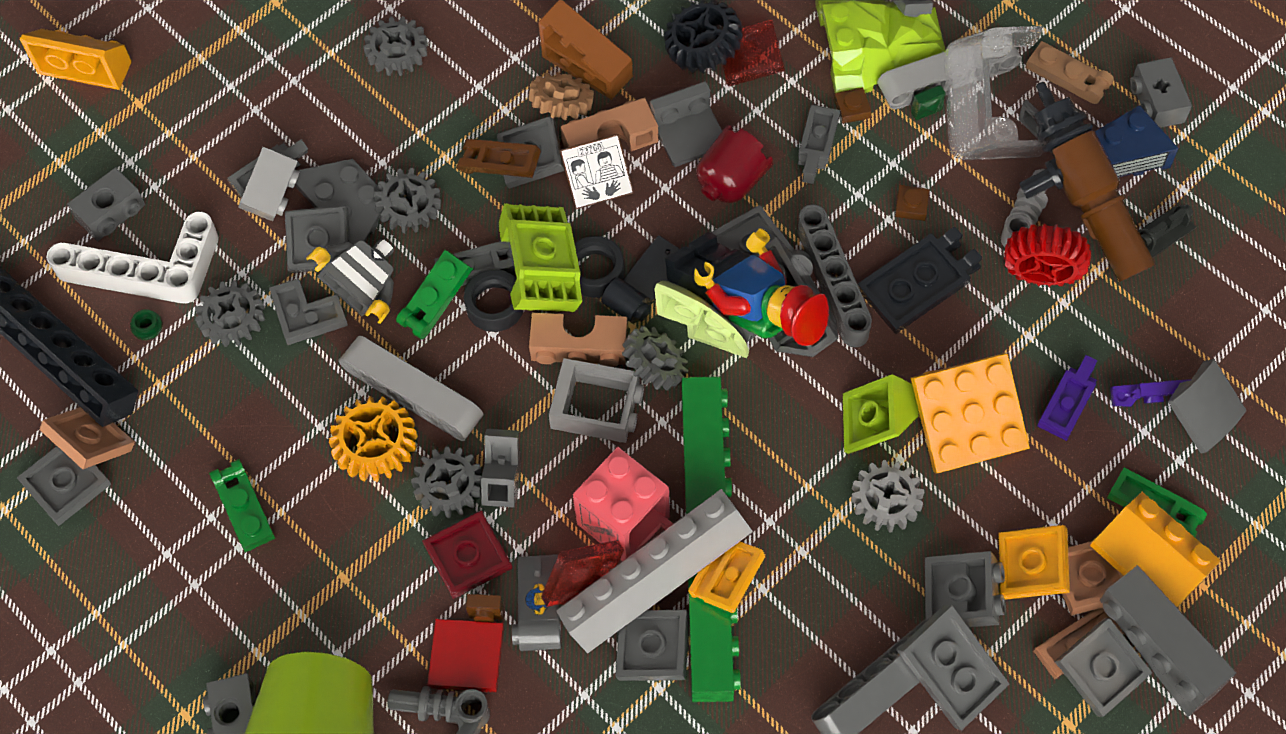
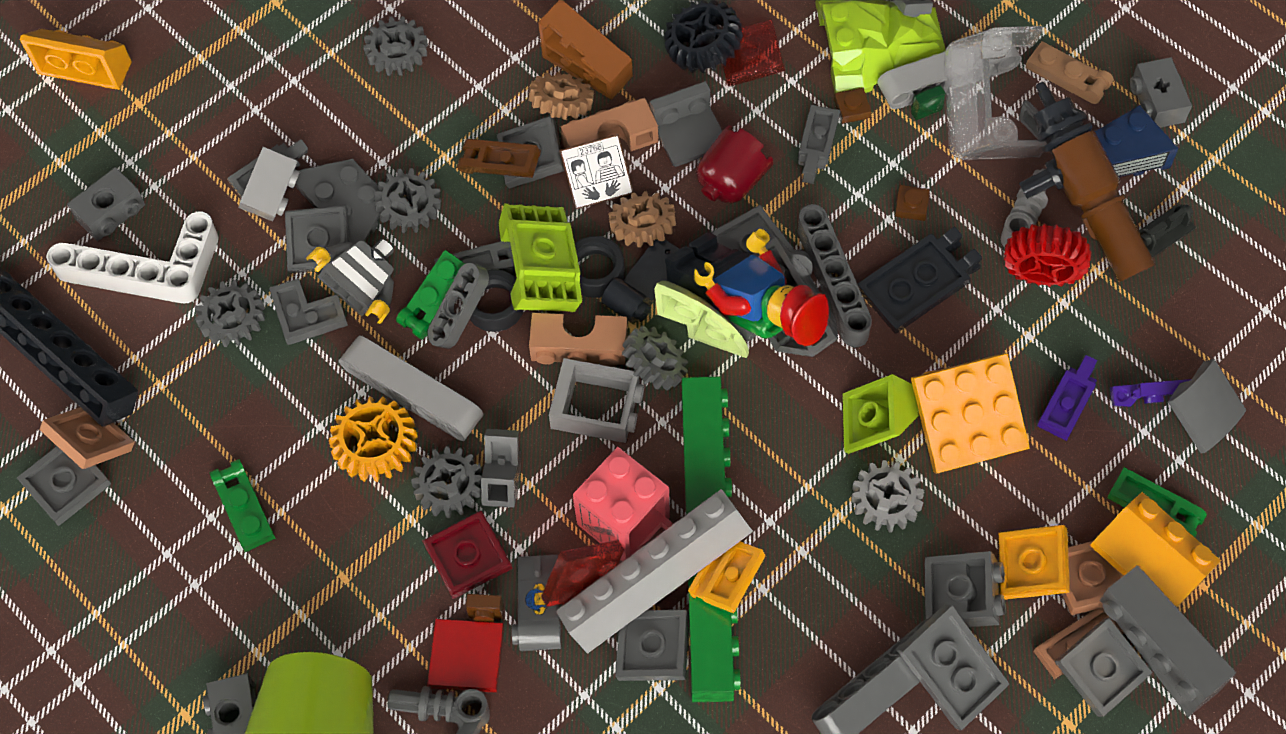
dark green plate [130,309,163,340] -> none
none -> dark grey beam [428,263,489,349]
none -> medium nougat gear [609,191,676,248]

